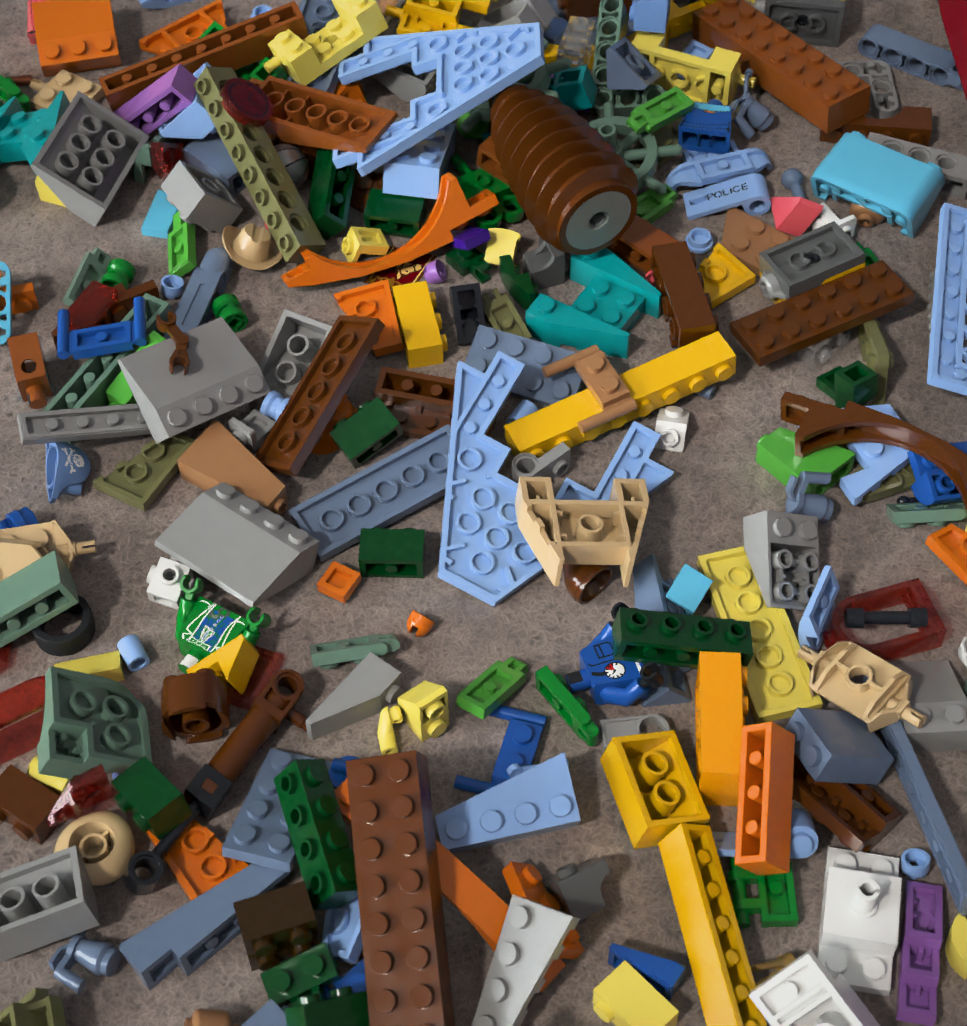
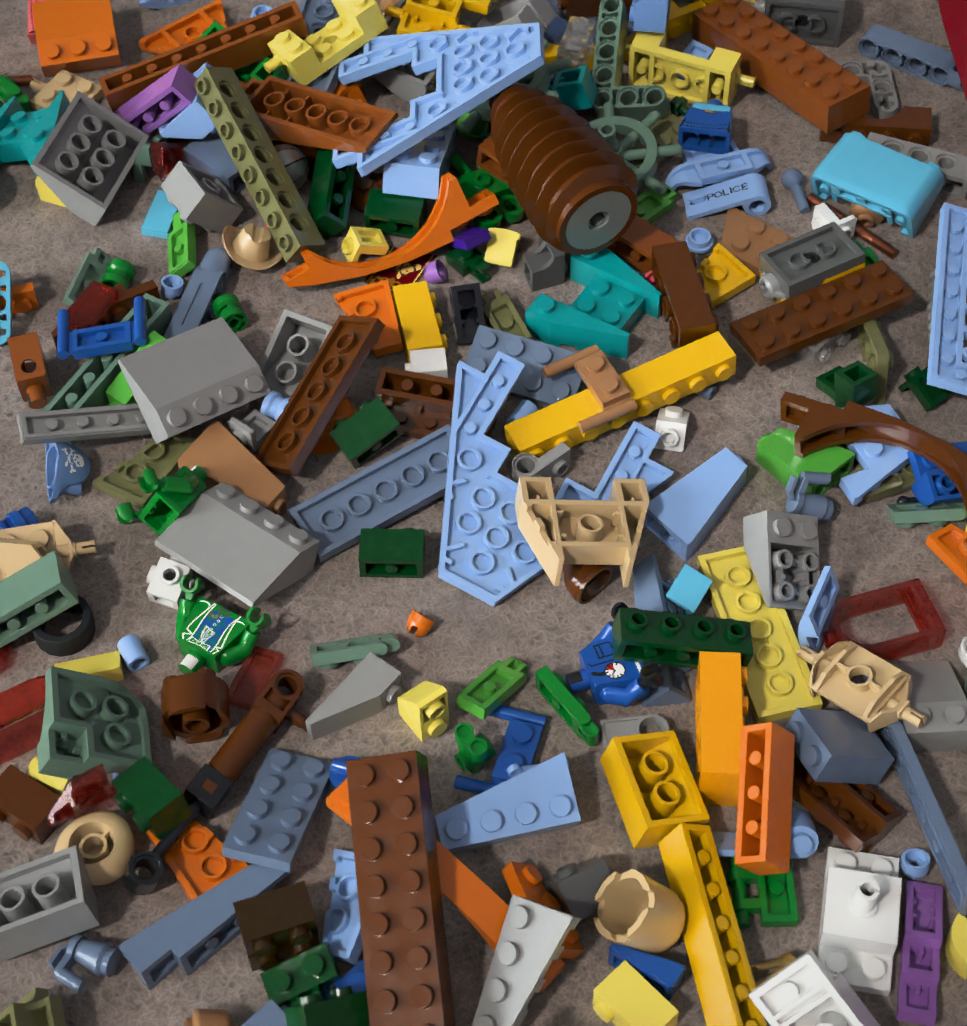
reddish brown piece [156,310,190,375] -> none
yellow slope [186,634,259,695] -> none
clear red tile [220,78,273,127] -> none
dark green brick [273,759,358,910] -> none
orange plate [317,561,362,604] -> none
light yellow arm [377,705,403,755] -> none
dark green slope [499,254,539,310] -> none
sand blue slope [606,37,662,90] -> none
bright green hinge [626,86,695,134] -> none
sand blue piece [730,68,774,139] -> none
coral slope [771,197,823,237] -> none
black bar [844,607,928,628] -> none
none -> green torso [115,466,208,536]
none -> white brick [405,347,448,378]
none -> green plate [454,723,496,774]
none -> tan cylinder [593,869,686,954]
none -> light blue slope [644,447,748,562]
none -> copper bar [806,193,899,259]
none -> dark green bracket [898,366,952,411]

